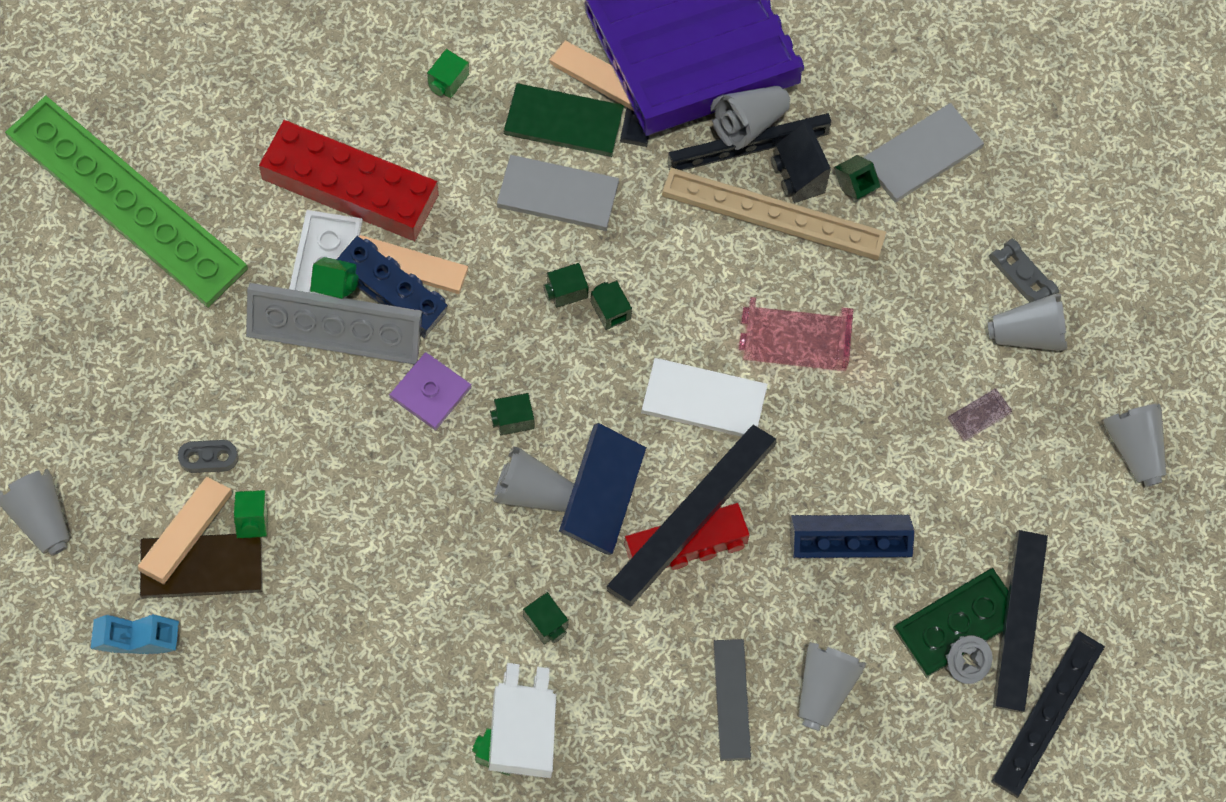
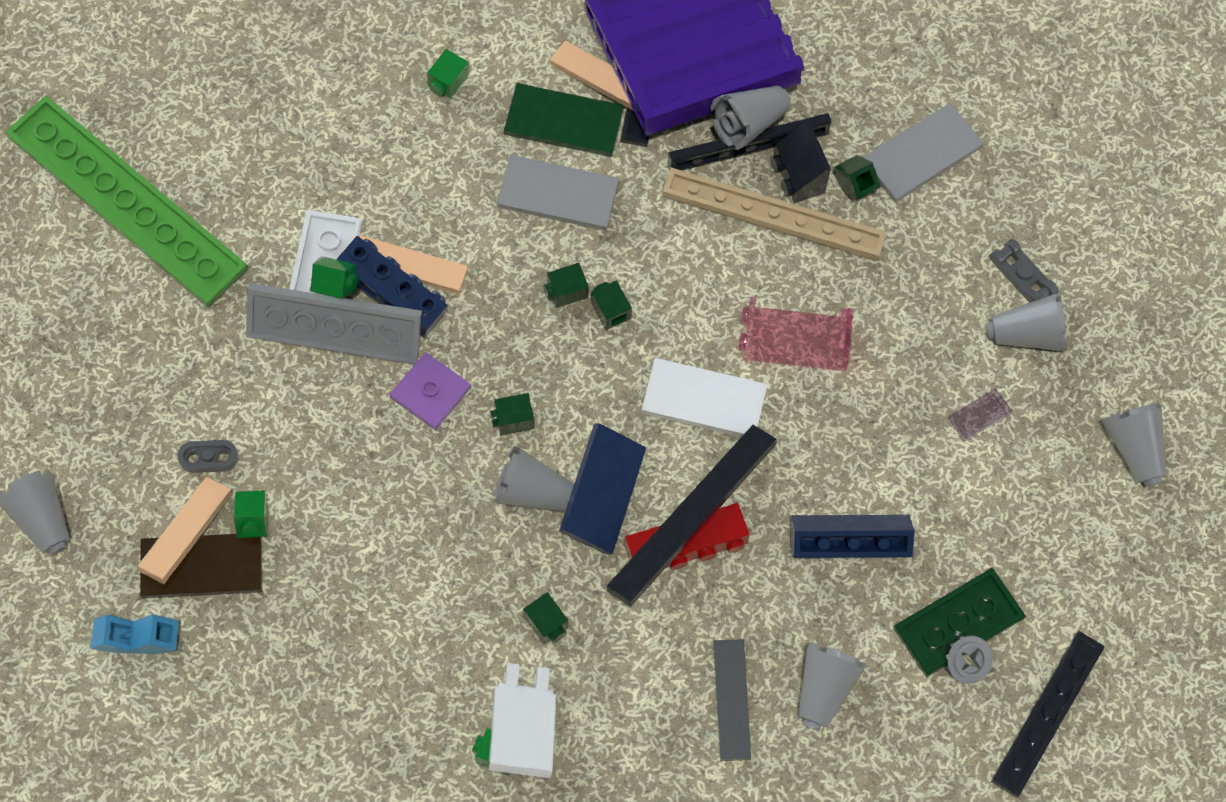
red brick [259,120,439,242] -> none
black tile [993,530,1048,713] -> none

